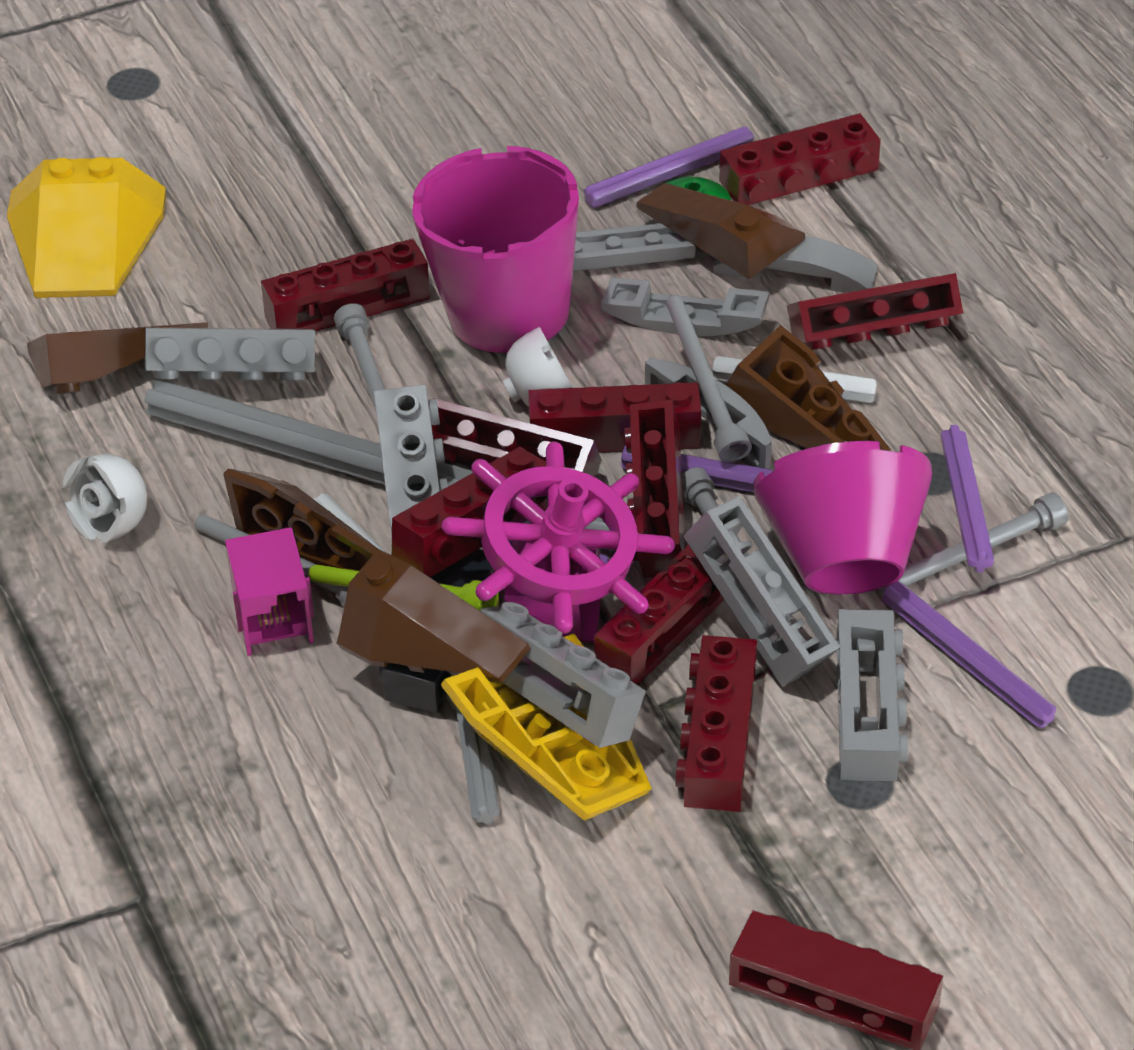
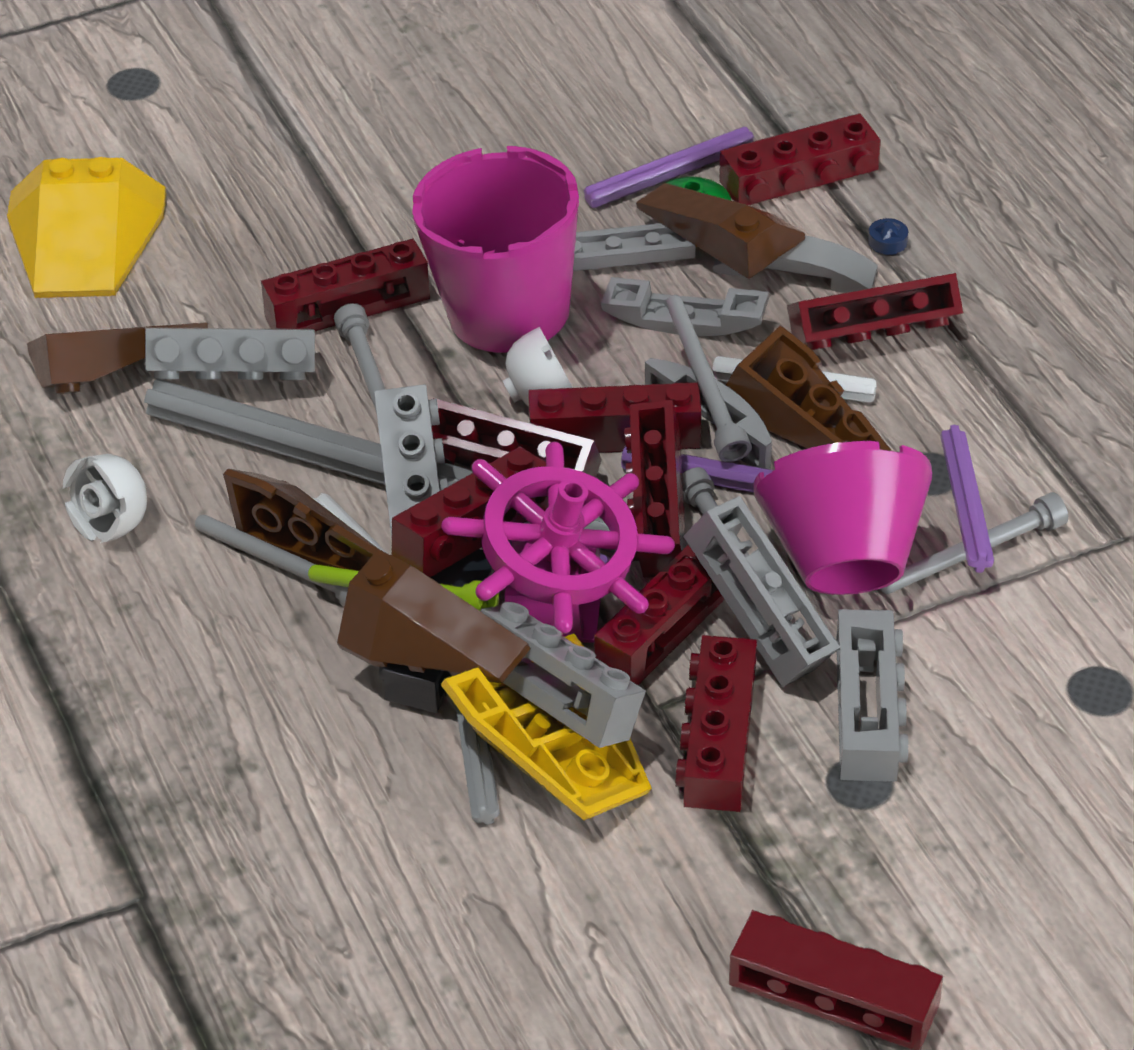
dark pink piece [225,527,314,656] -> none
medium lavender axle [883,581,1057,728] -> none
none -> dark blue tile [868,218,909,255]

